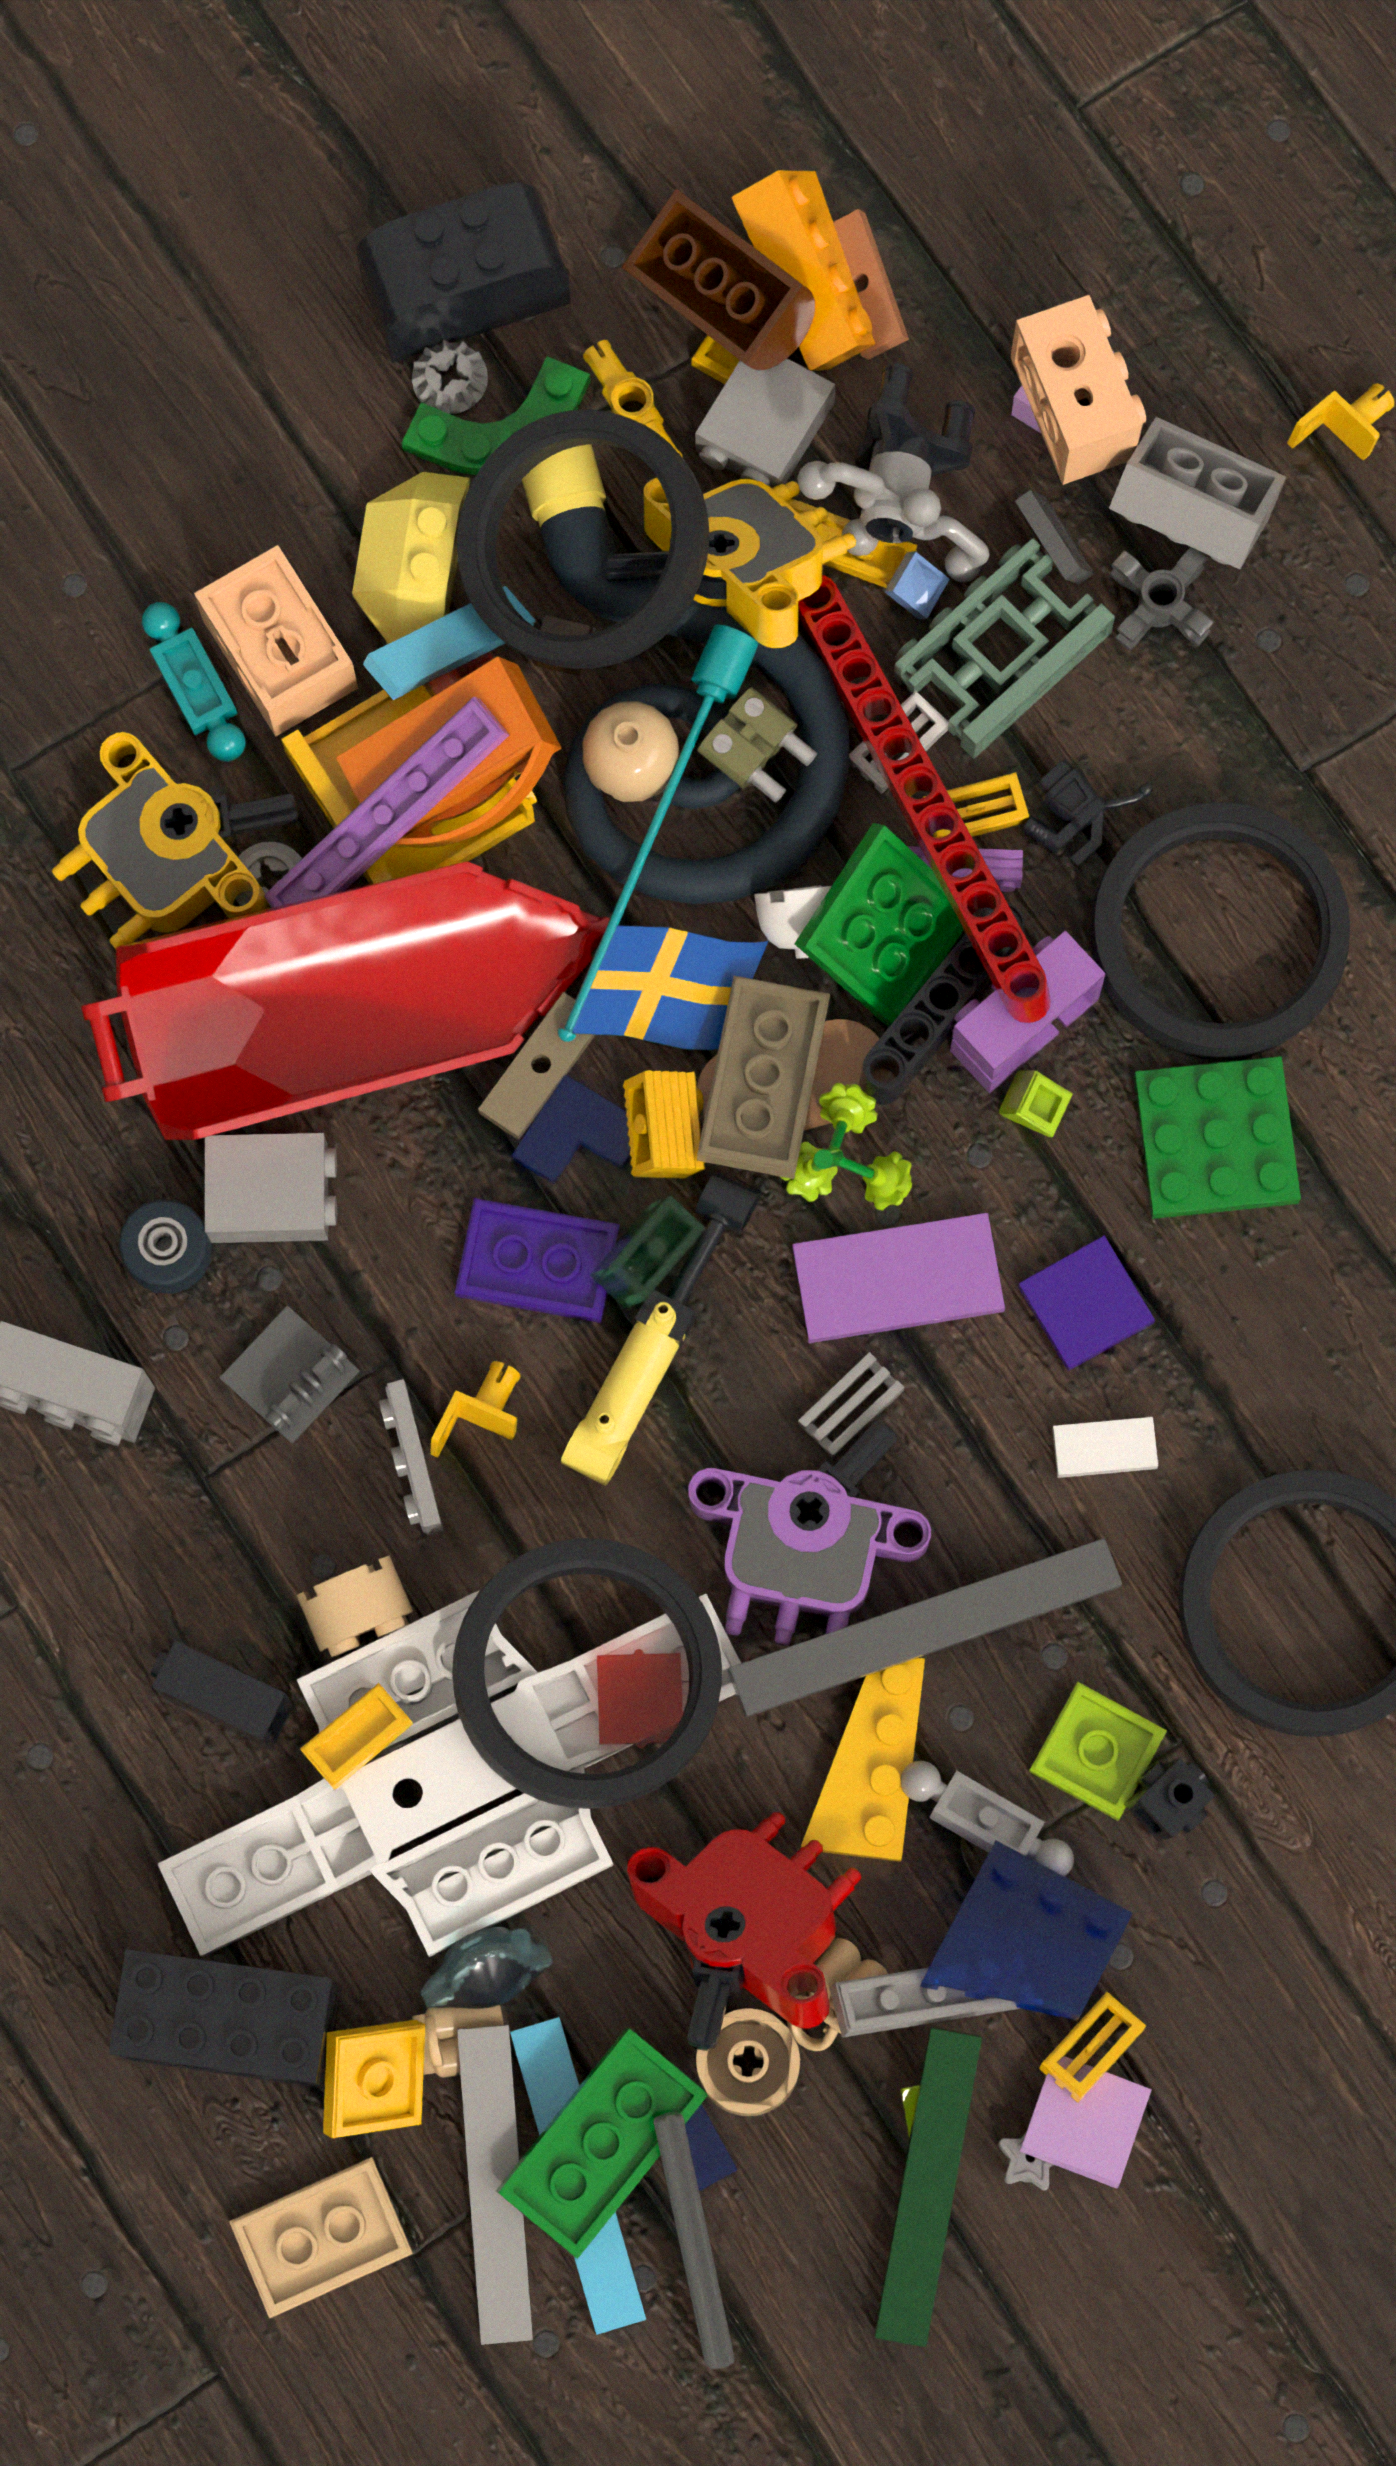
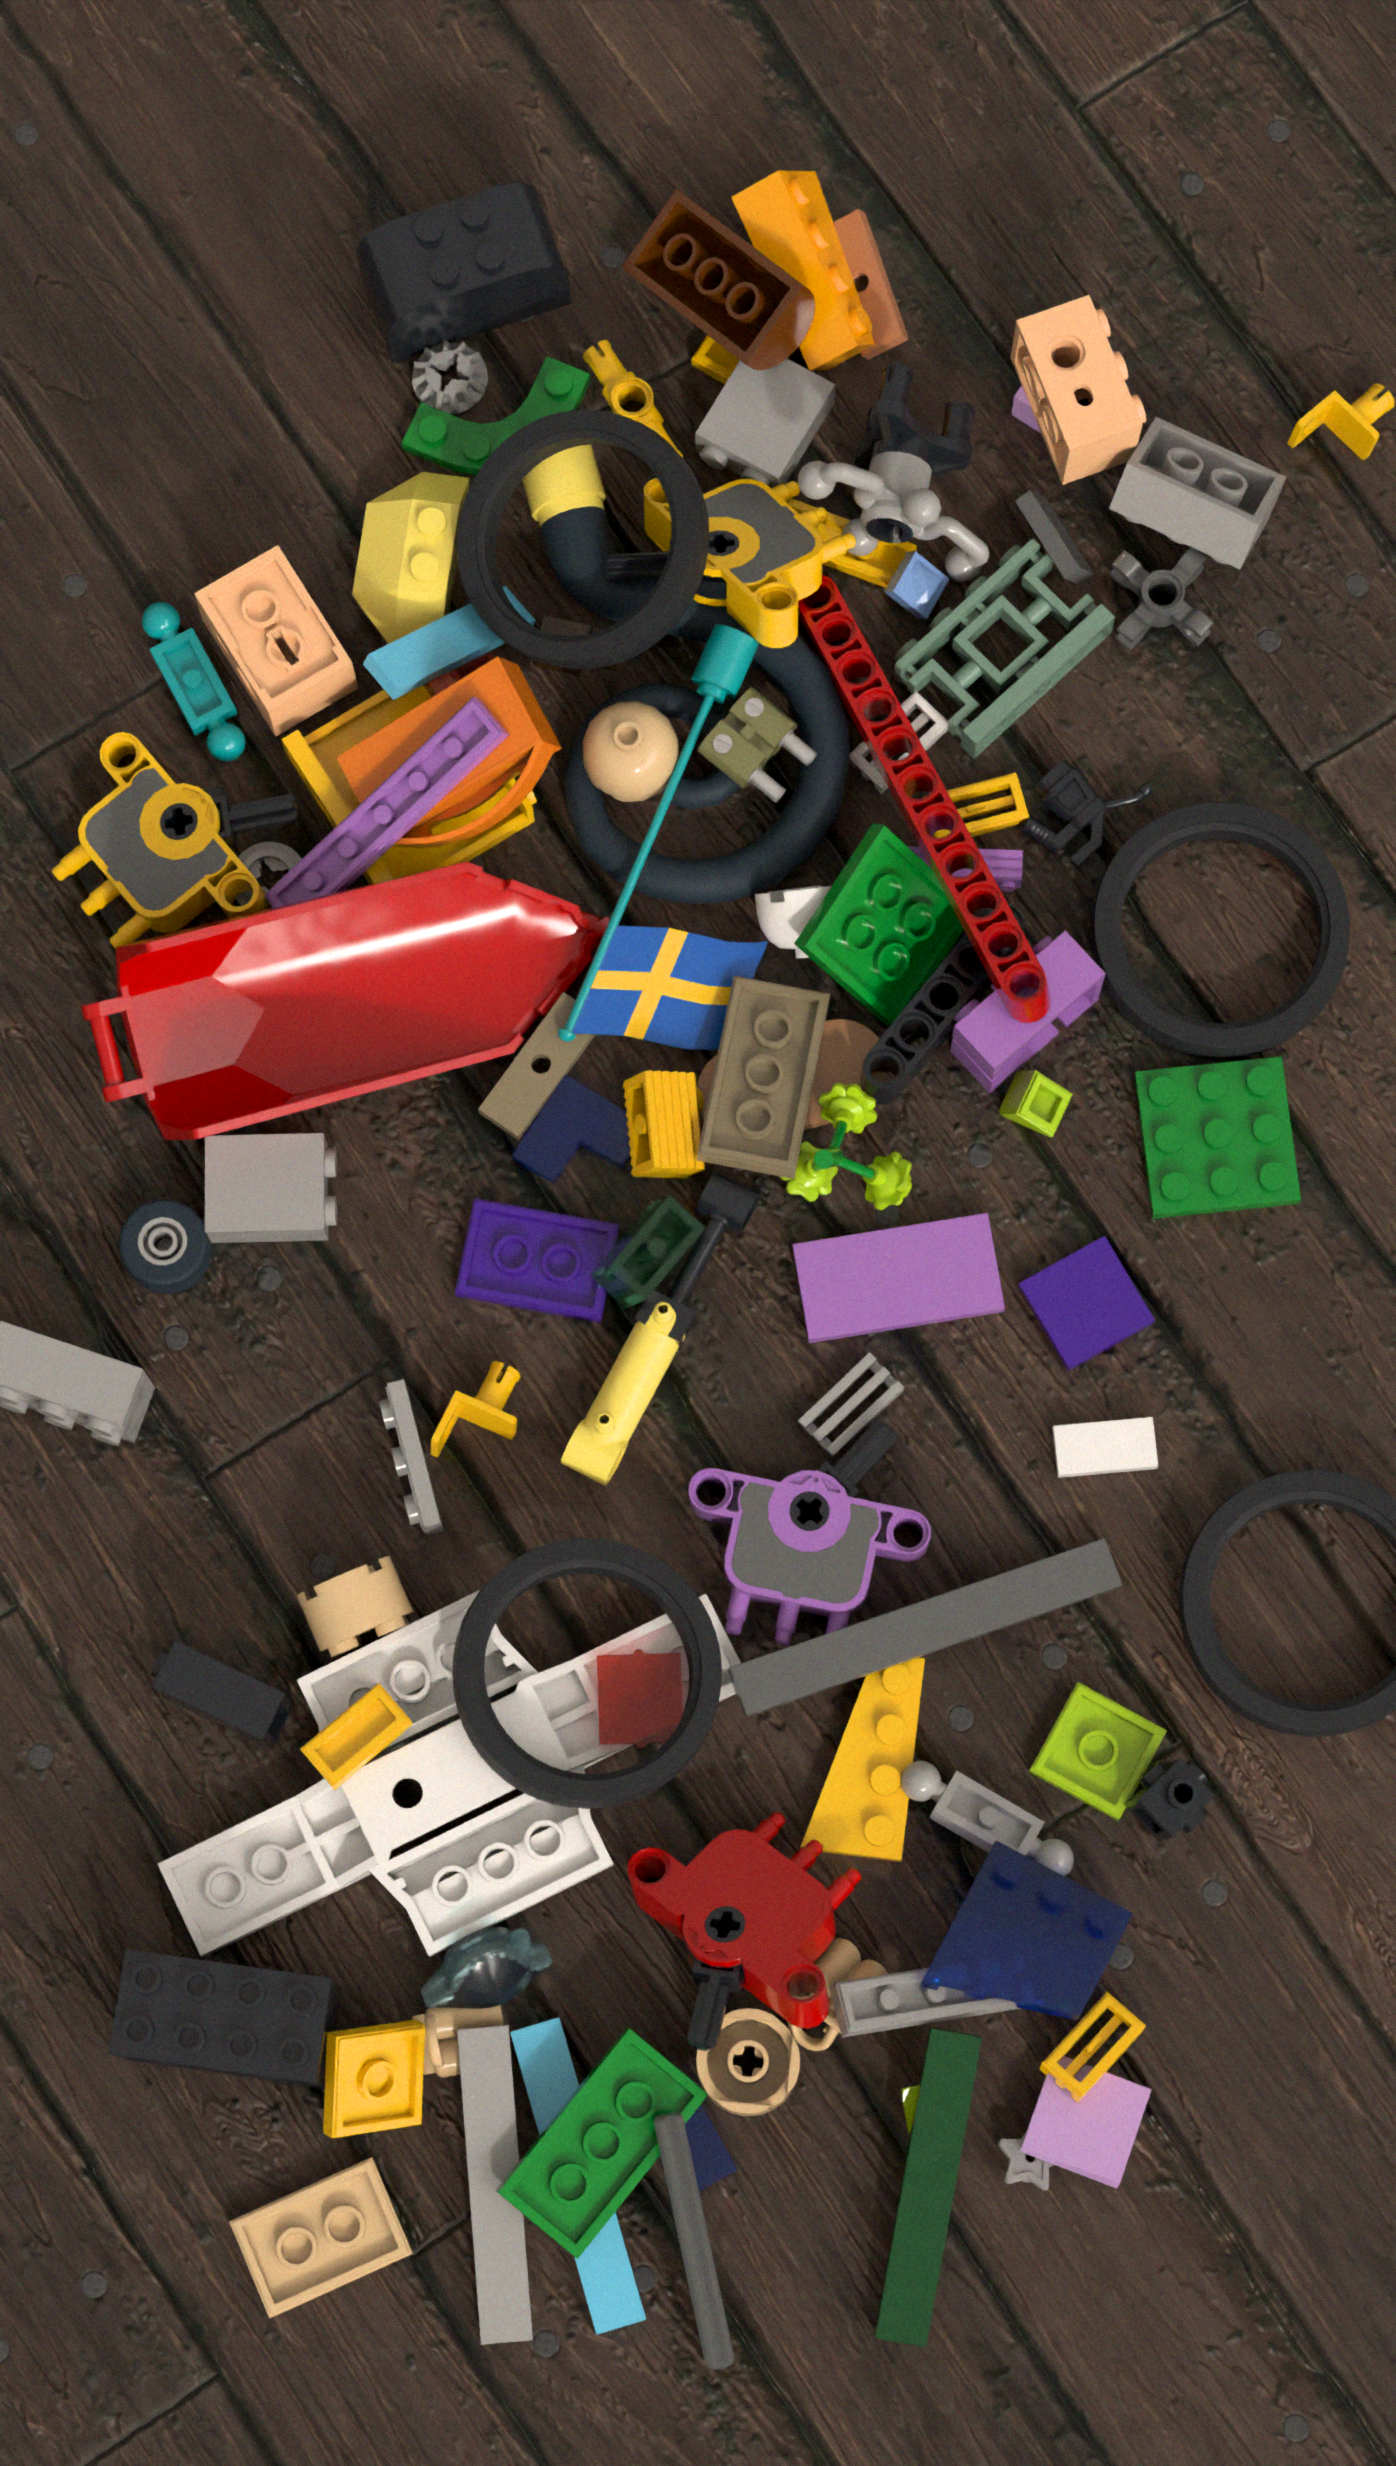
dark grey hinge [220,1305,360,1444] -> none

